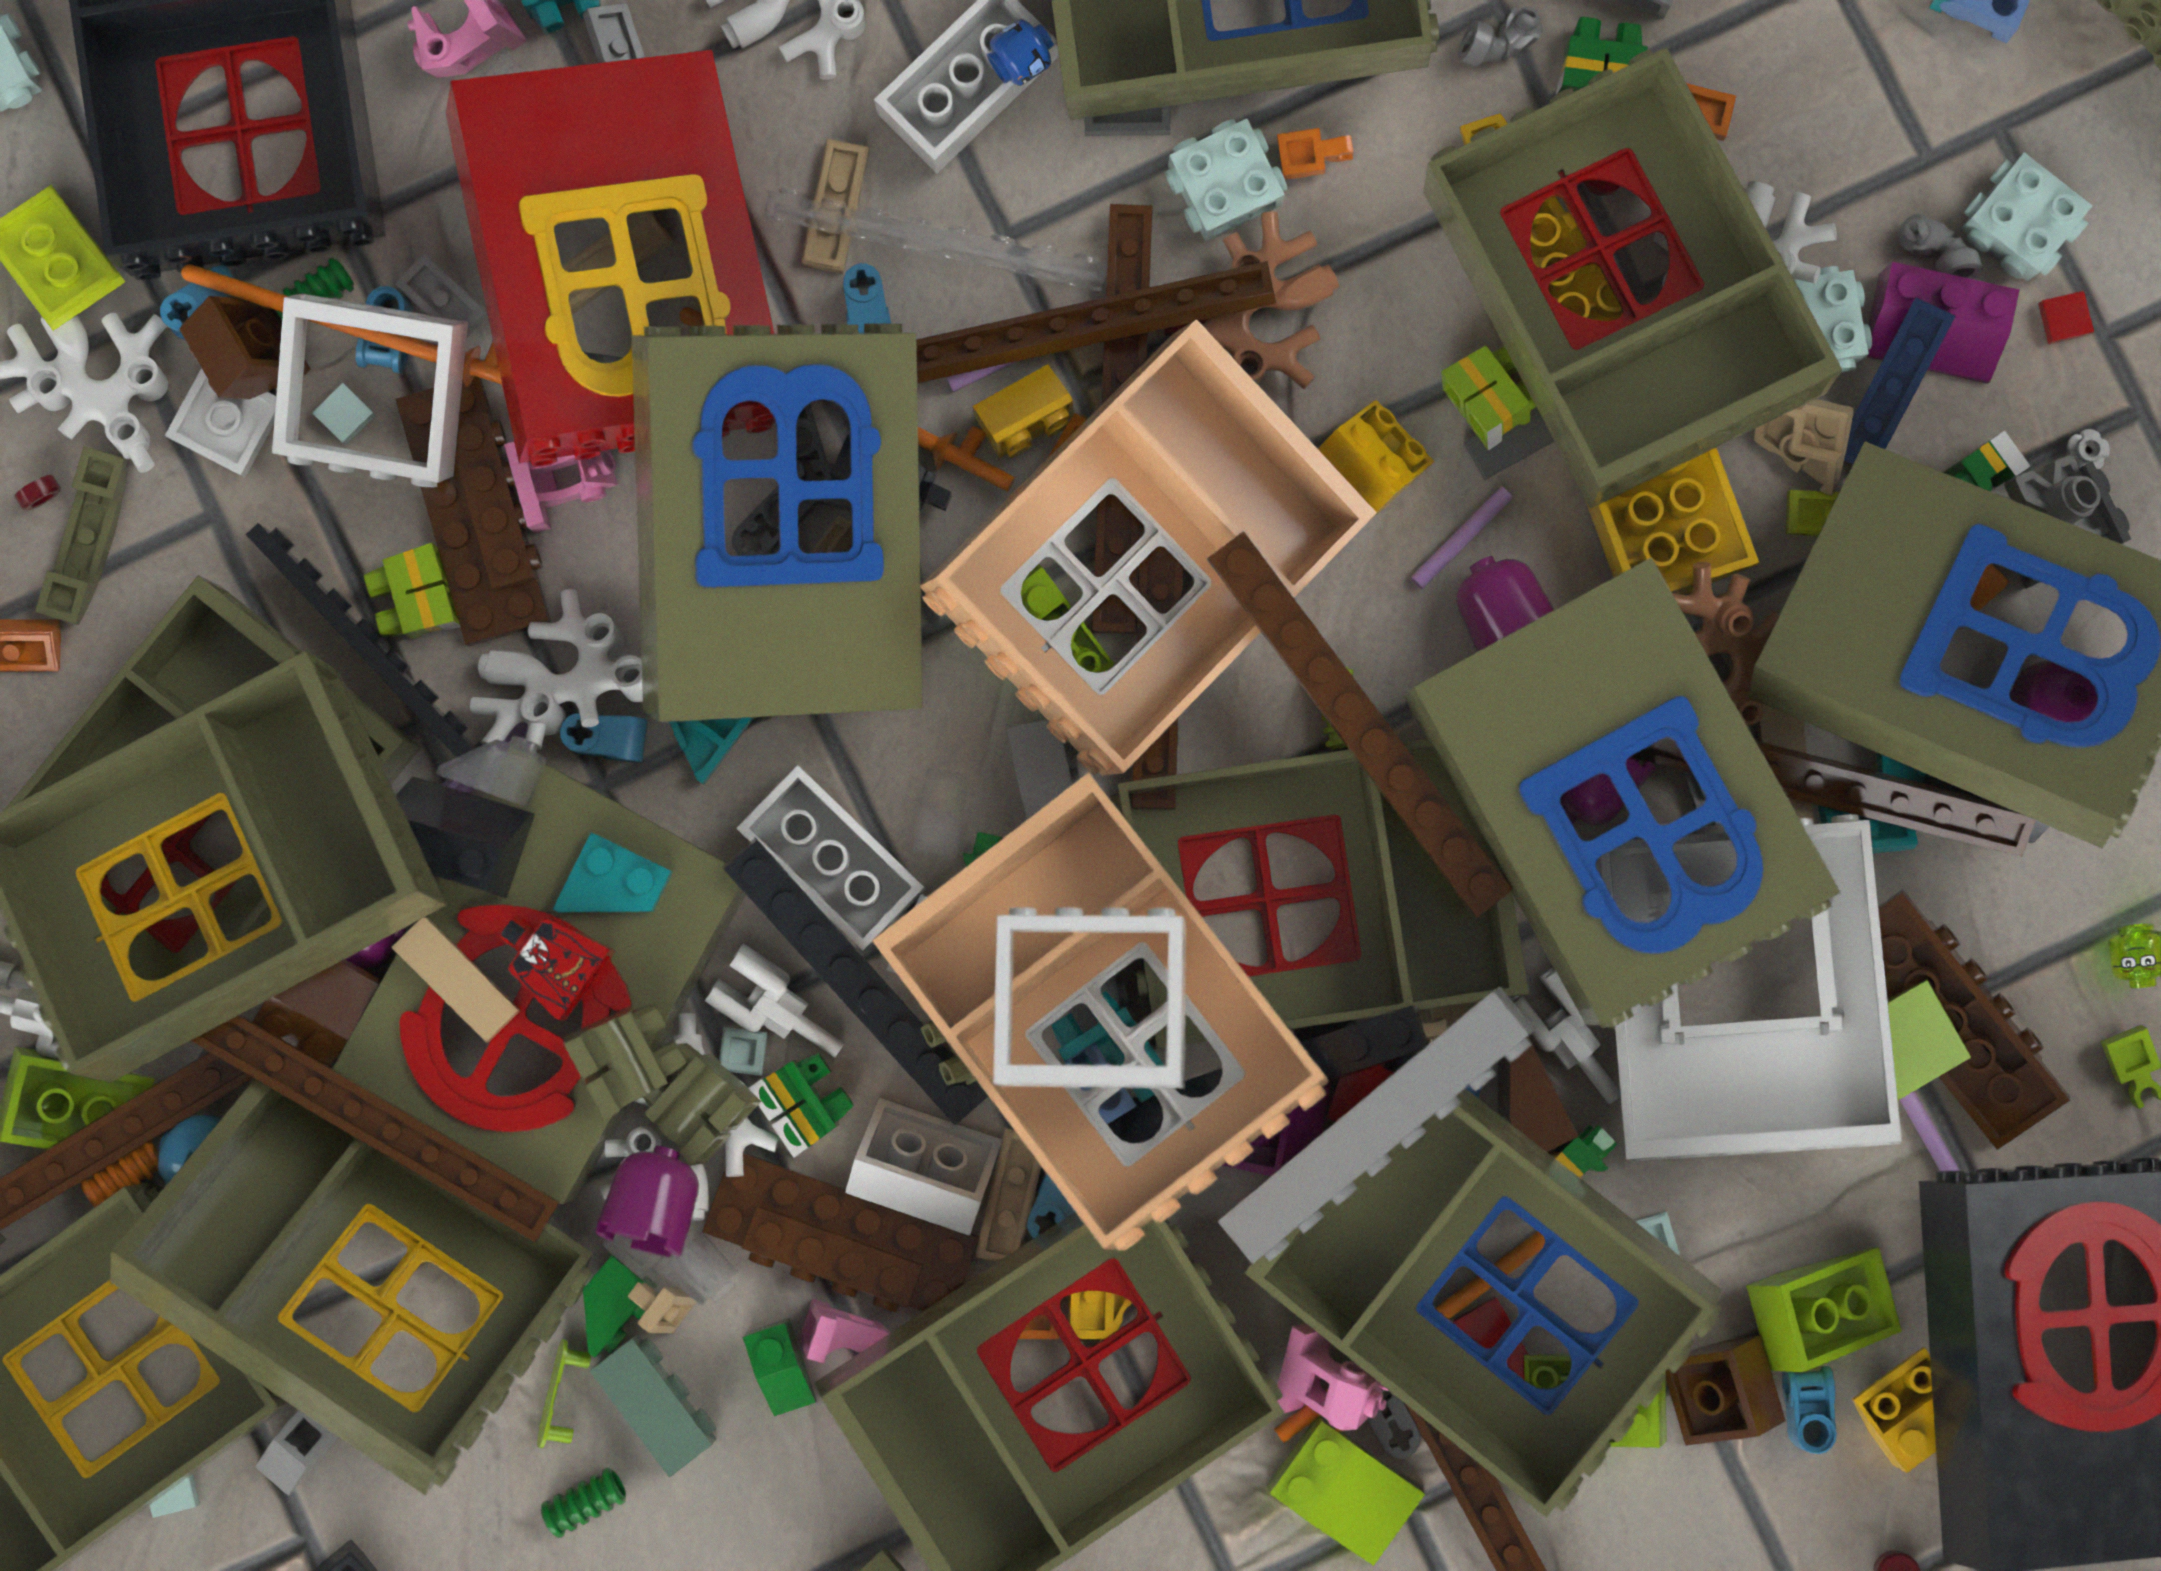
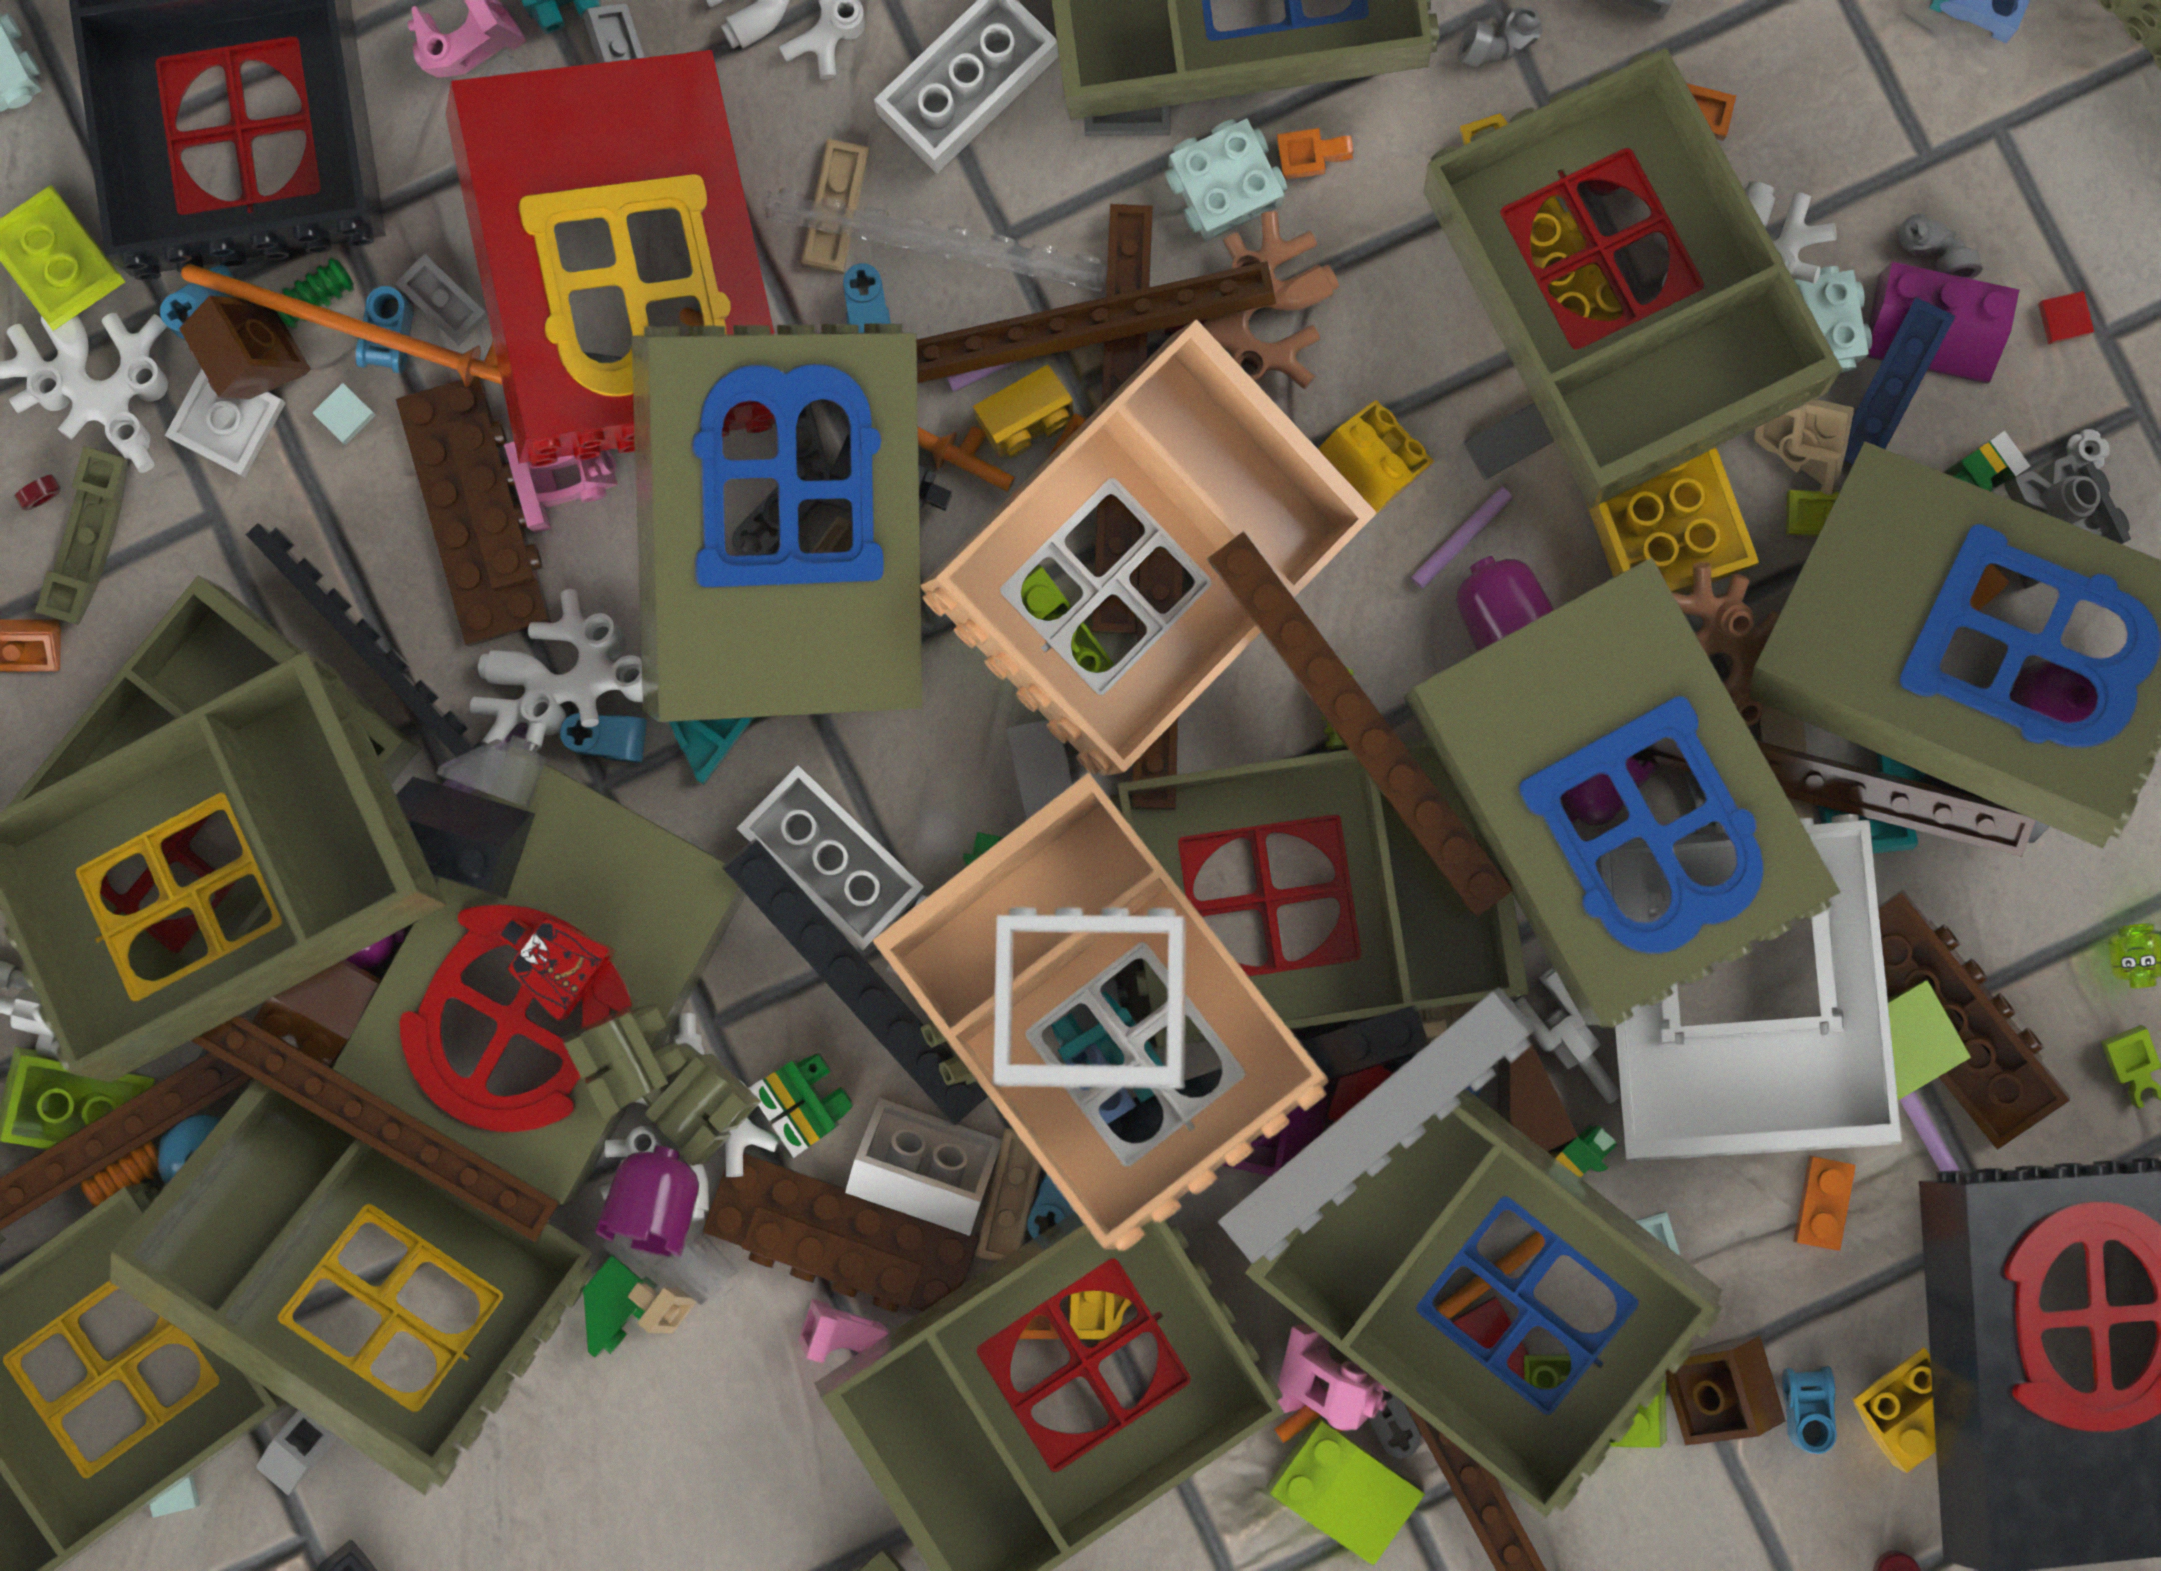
white window [272,293,468,487] -> none
lime hips [364,543,460,639] -> none
tan tile [391,916,521,1042] -> none
lime piece [537,1339,591,1448] -> none
green piece [541,1467,626,1538] -> none
teal wing [553,832,673,913] -> none
tan tile [562,211,673,315] -> none
sand green brick [590,1334,717,1478] -> none
white plant [705,943,844,1058] -> none
light aqua tile [719,1027,768,1076] -> none
green slope [743,1318,817,1417] -> none
blue head [987,19,1054,86] -> none
lime hips [1441,345,1536,450] -> none
green hips [1556,16,1648,94] -> none
lime slope [1746,1247,1902,1372] -> none
light aqua brick [1960,152,2093,282] -> none
none -> orange plate [1793,1156,1856,1251]

